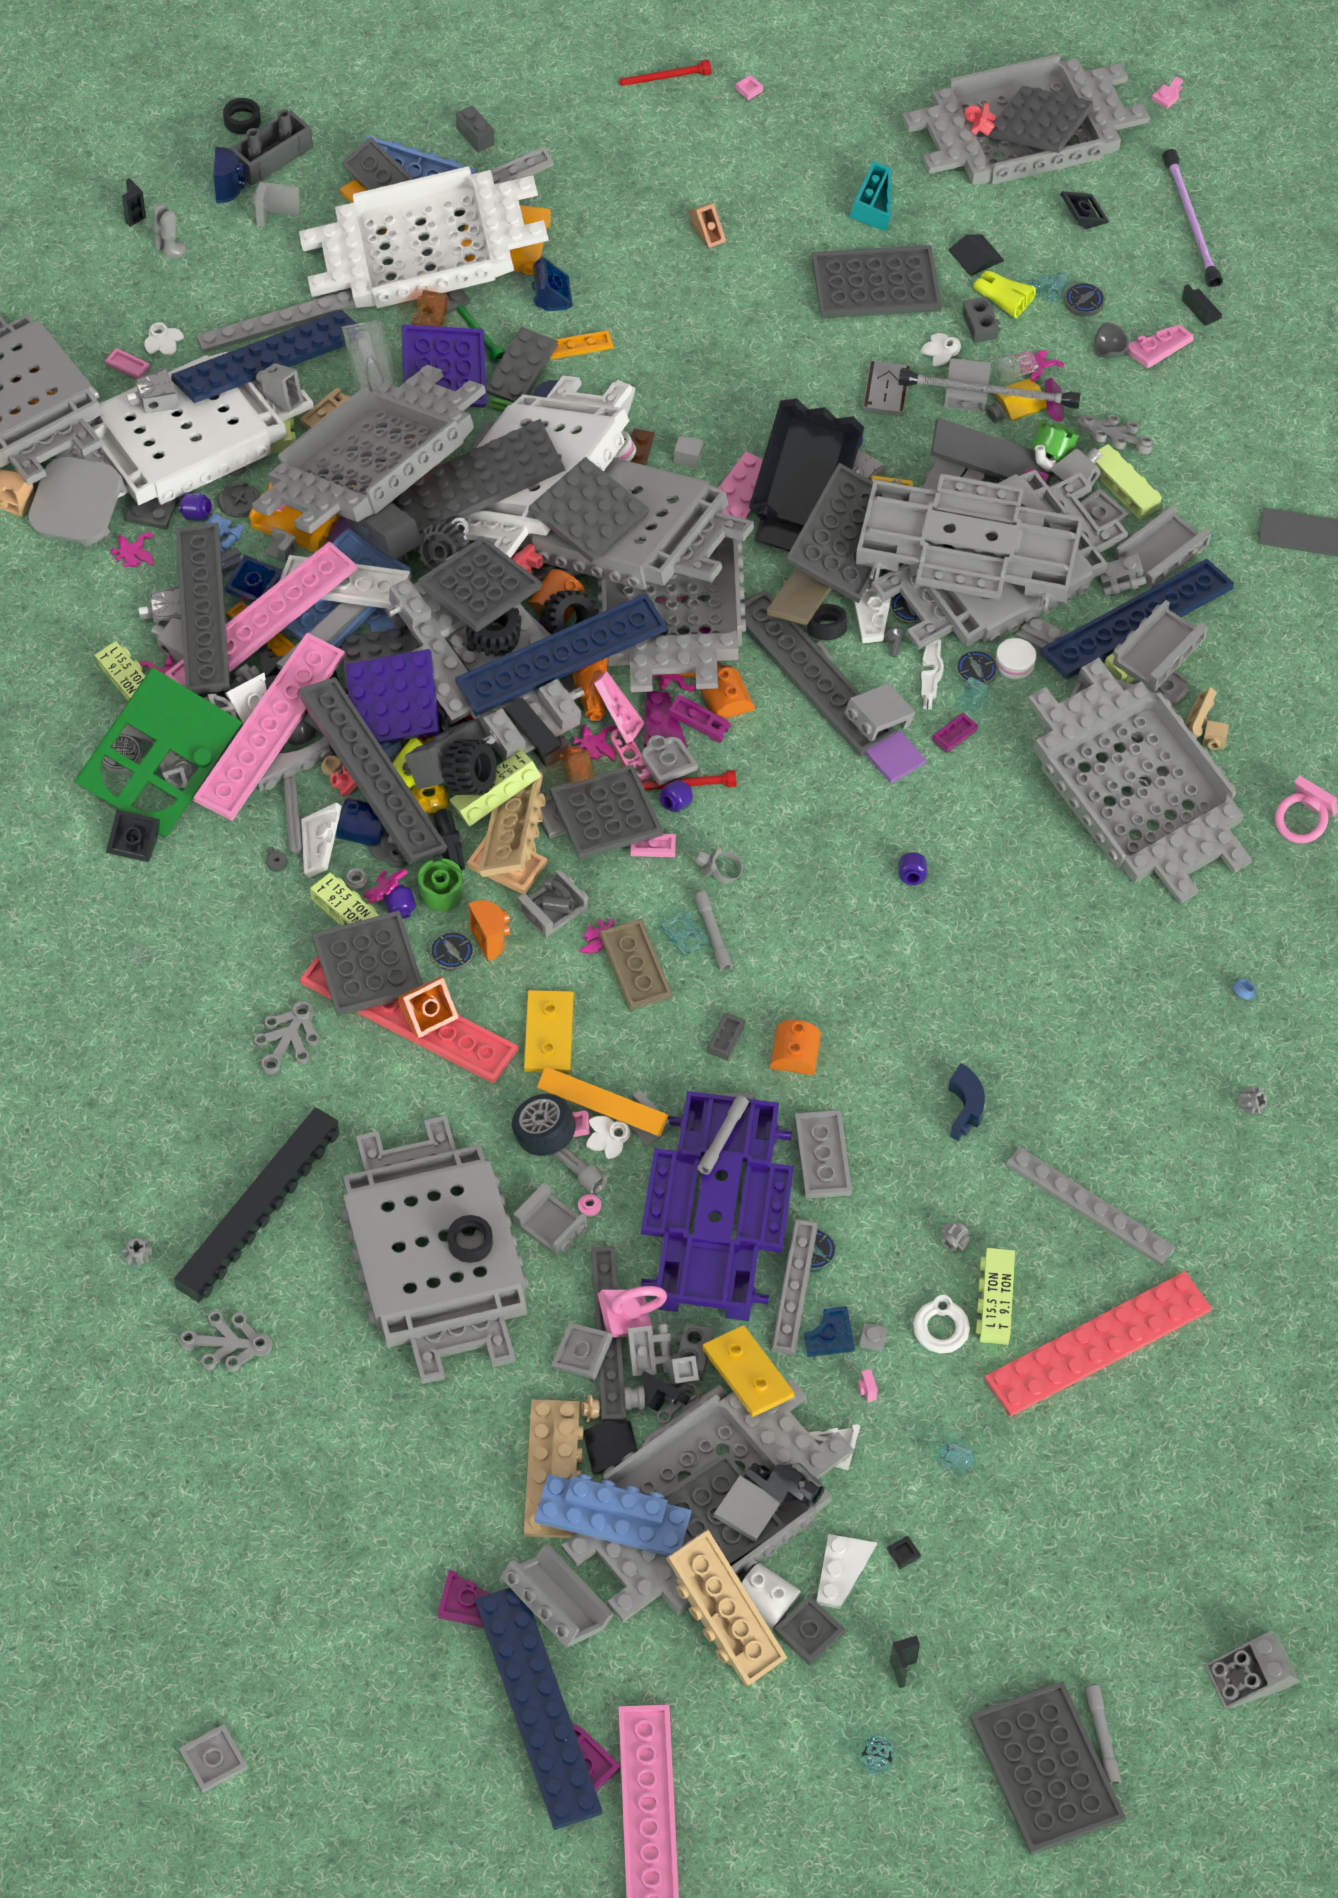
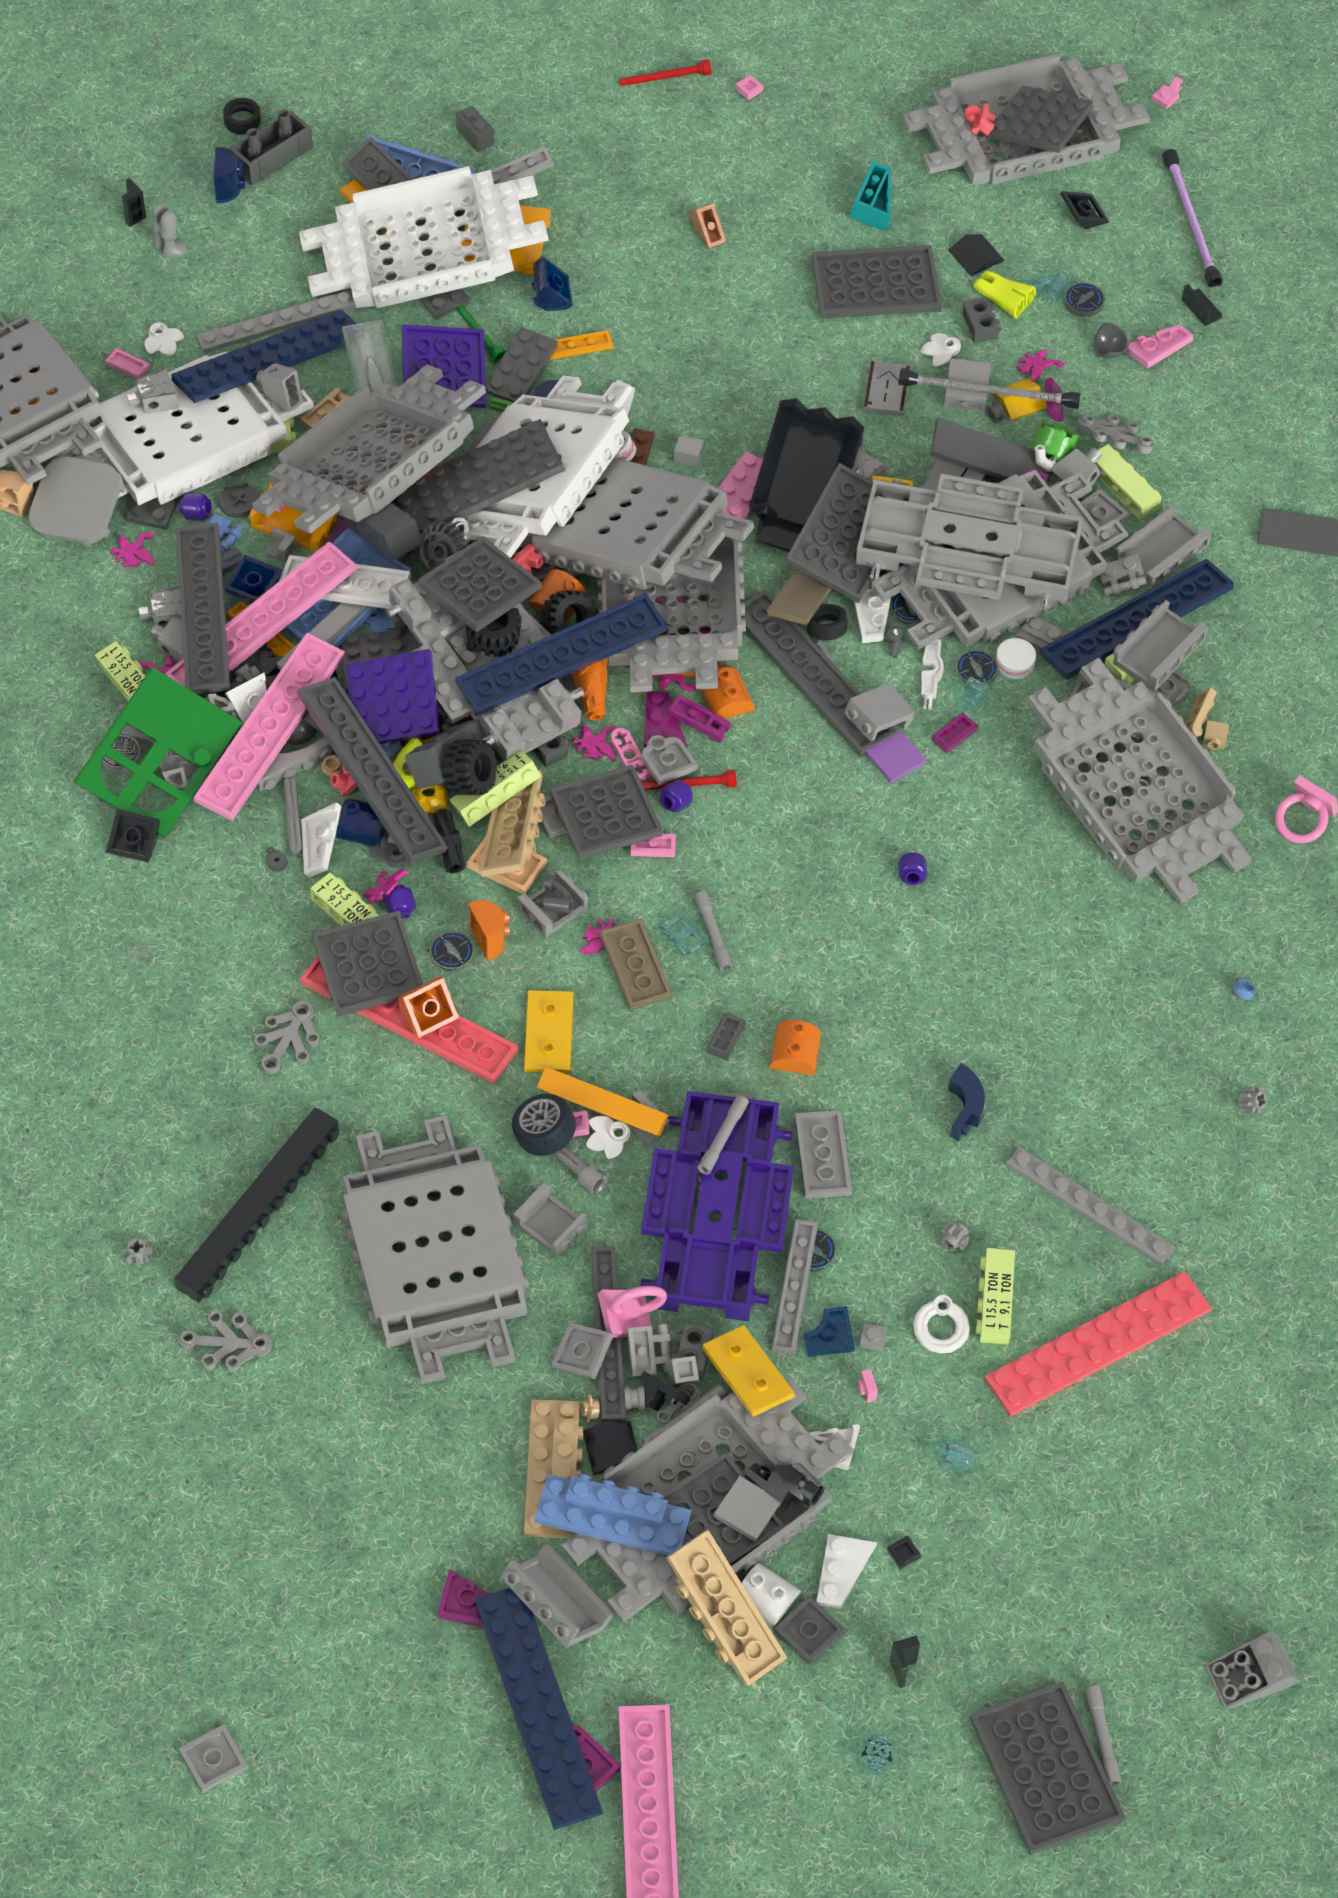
light grey bracket [252,182,301,227] -> none
light grey plate [345,868,367,890] -> none
clear orange brick [412,289,449,327] -> none
bright green brick [418,859,464,912] -> none
black tyre [447,1215,493,1263] -> none
black tile [504,697,562,758] -> none
dark grey plate [528,457,649,563] -> none
clear orange brick [559,745,595,782] -> none
bright pink plate [578,1194,601,1217] -> none
bright pink wing [594,671,645,744] -> none
light grey piece [695,848,743,883] -> none
clear brick [993,350,1038,386] -> none

